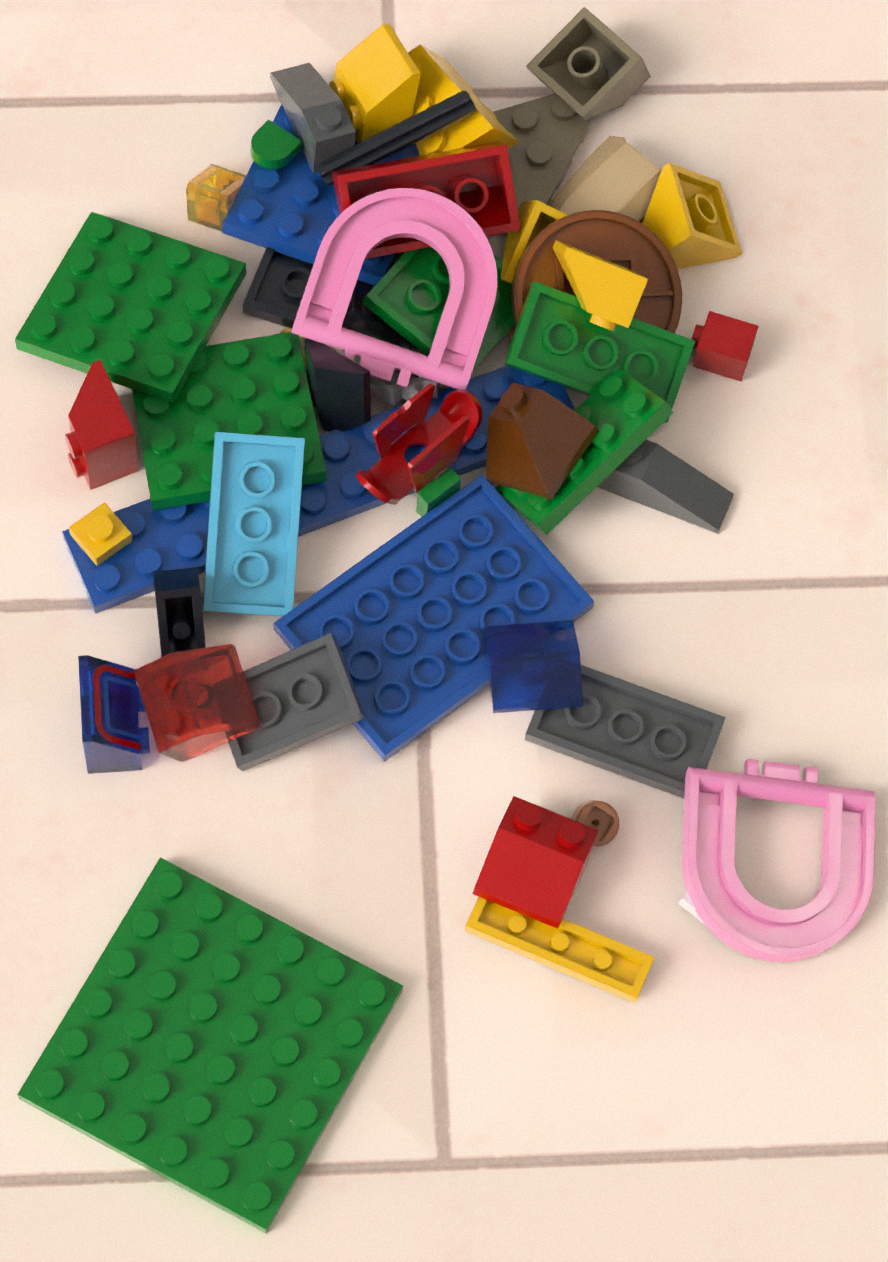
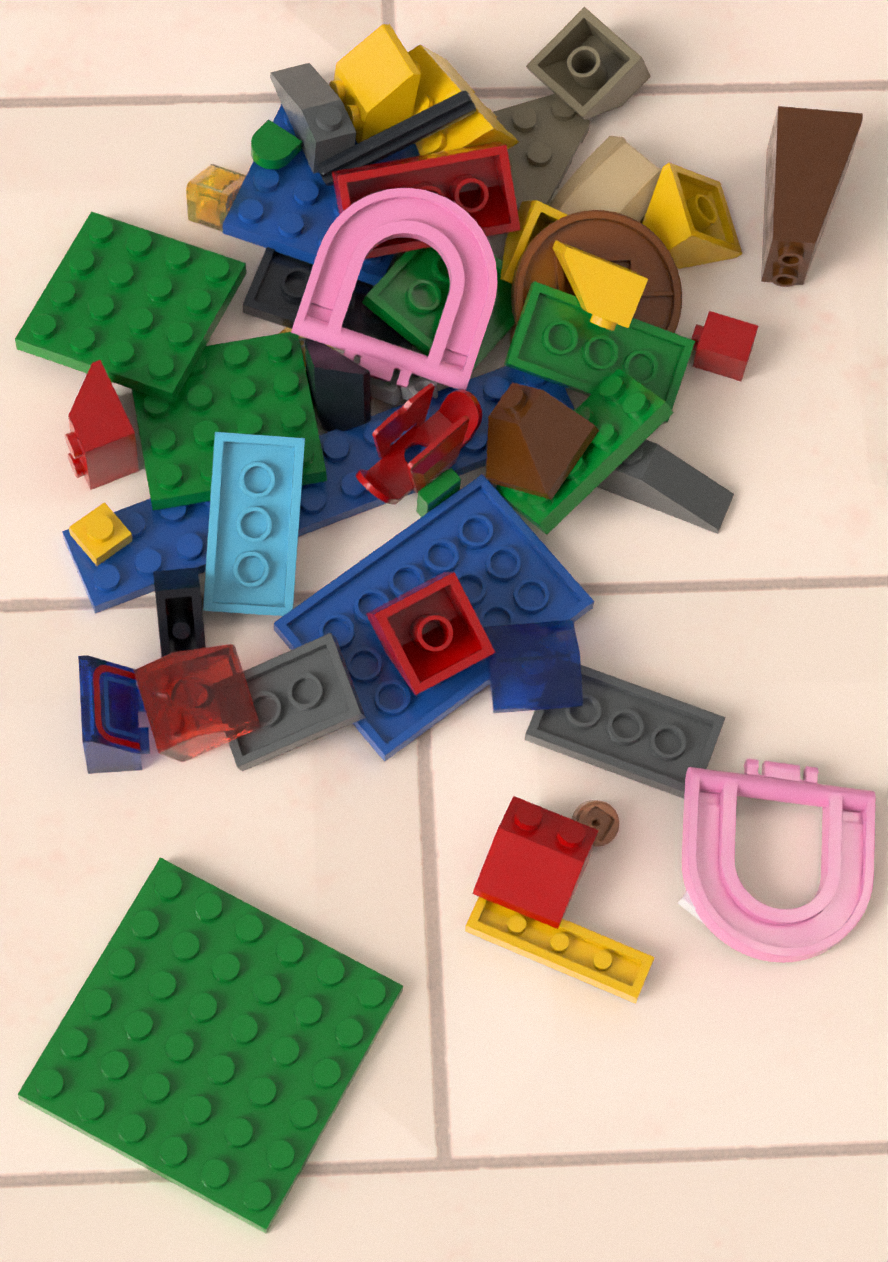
none -> red slope [366,572,496,695]
none -> reddish brown slope [761,106,863,287]

